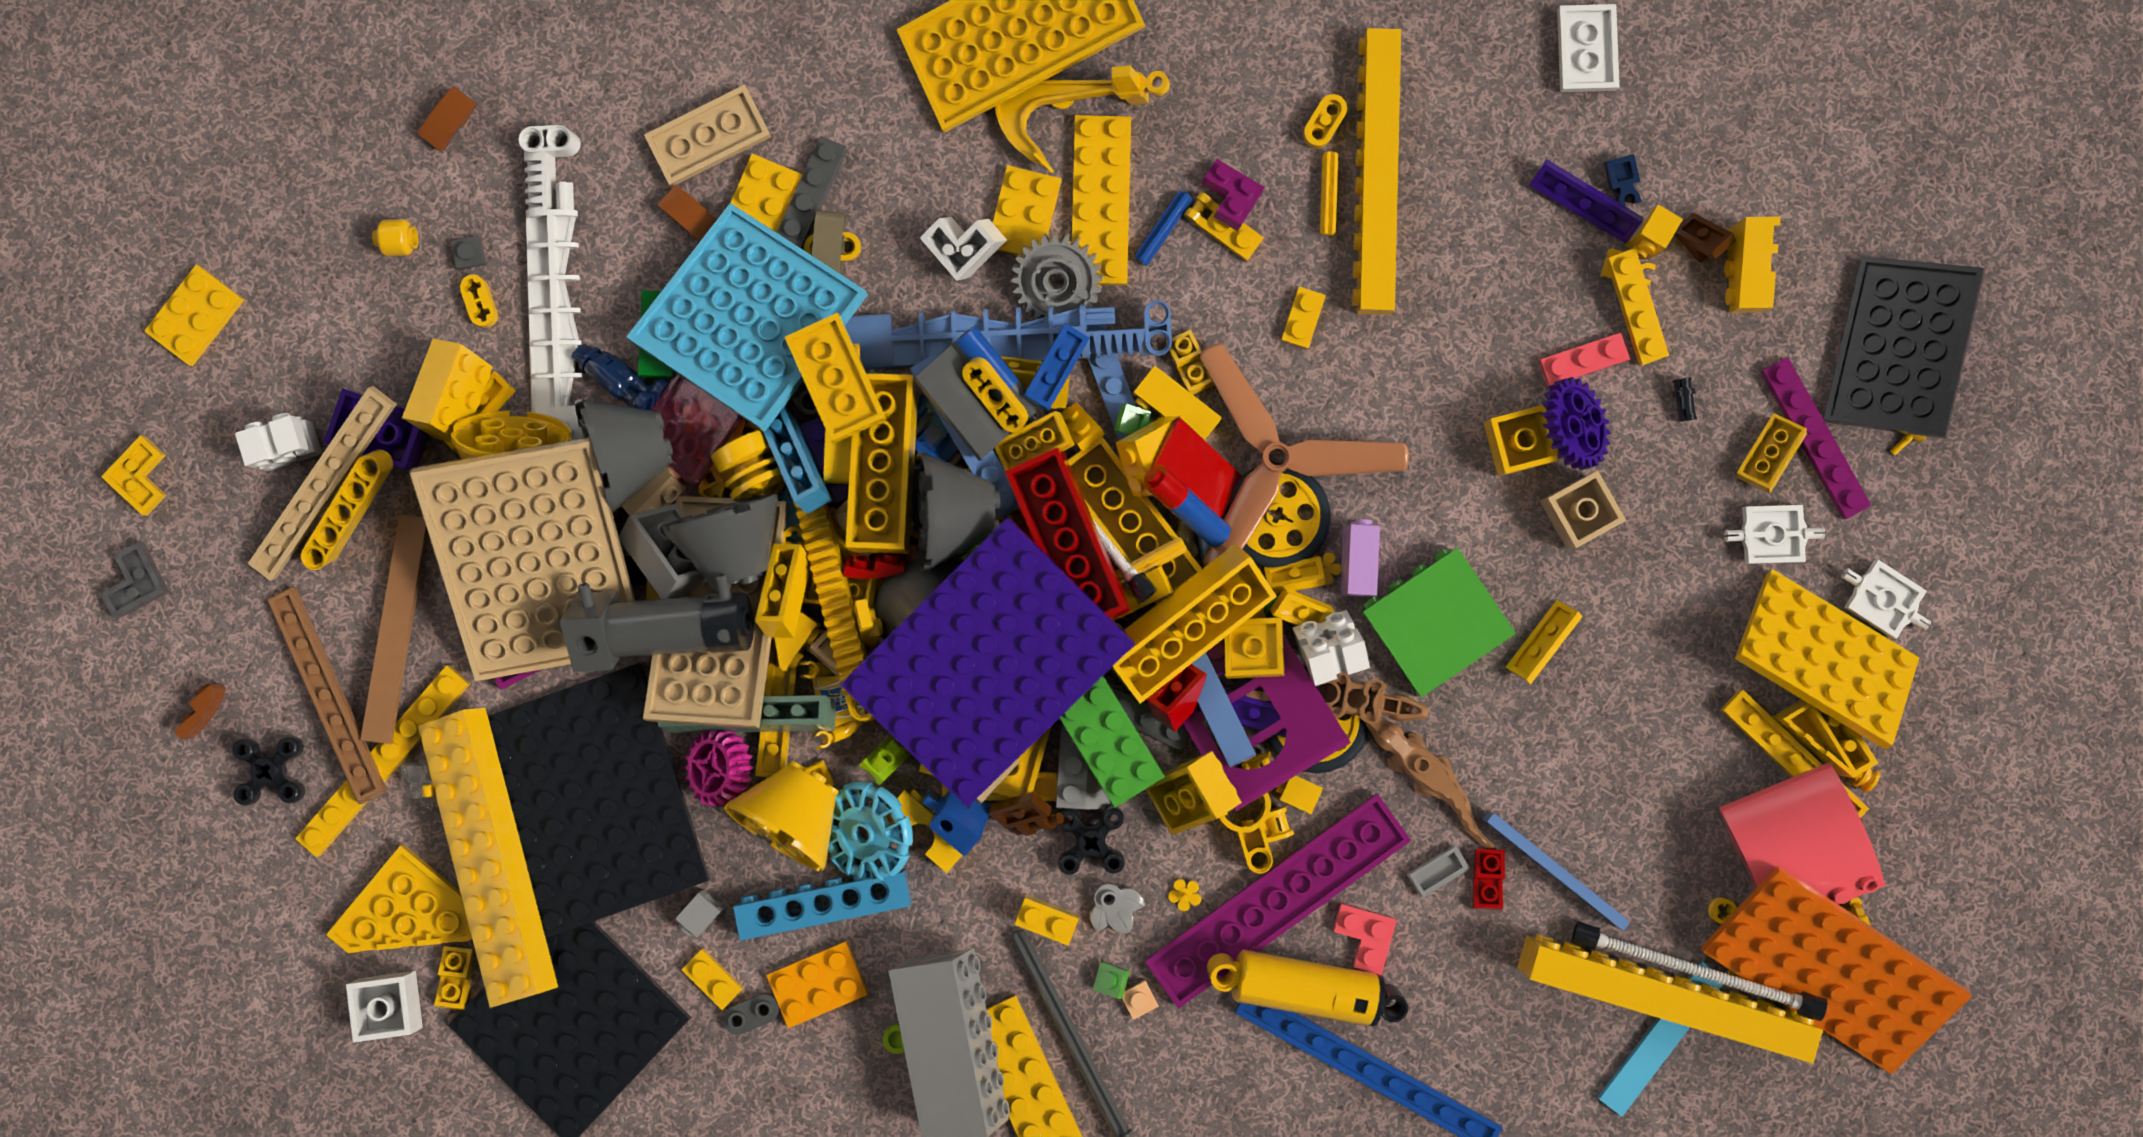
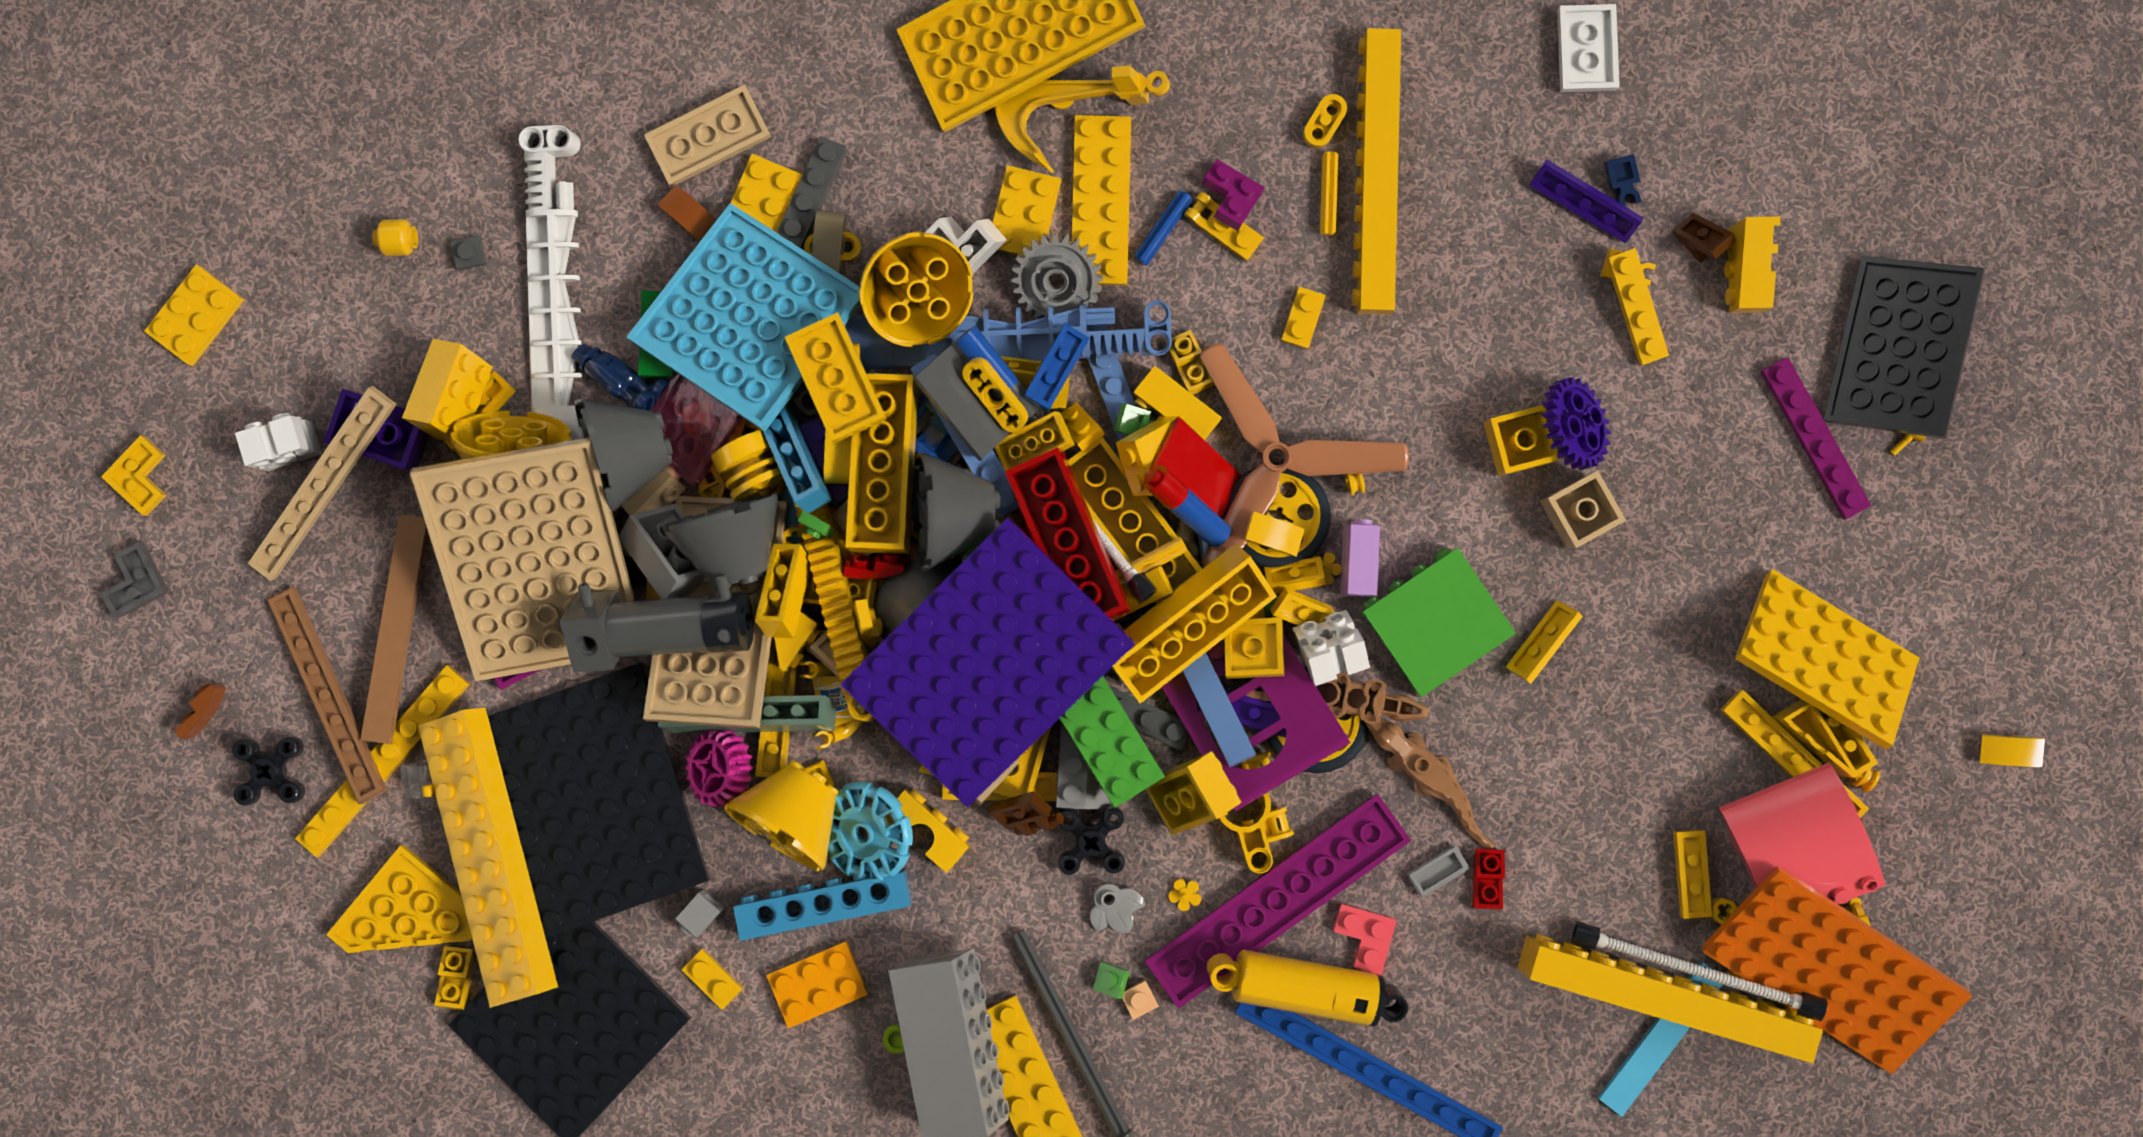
yellow beam [301,450,393,570] -> none
white brick [346,971,423,1043] -> none
dark orange slope [417,86,477,151] -> none
yellow beam [460,274,498,328] -> none
dark grey plate [723,993,780,1035] -> none
lime hips [859,735,911,785] -> none
blue torso [922,789,990,856] -> none
yellow brick [1014,894,1079,946] -> none
red slope [1147,664,1207,732] -> none
yellow brick [1275,776,1323,814] -> none
medium blue tile [1481,812,1630,931] -> none
coral plate [1539,333,1630,387] -> none
yellow brick [1625,204,1683,260] -> none
black pin [1672,377,1697,422] -> none
white plate [1724,505,1825,564] -> none
yellow piece [1737,413,1807,494] -> none
white plate [1841,560,1931,639] -> none
none -> bright green plate [797,510,836,539]
none -> yellow cone [860,232,974,347]
none -> yellow slope [1244,511,1305,557]
none -> yellow bush [1344,473,1365,496]
none -> yellow plate [1673,829,1712,919]
none -> yellow slope [1979,733,2045,767]

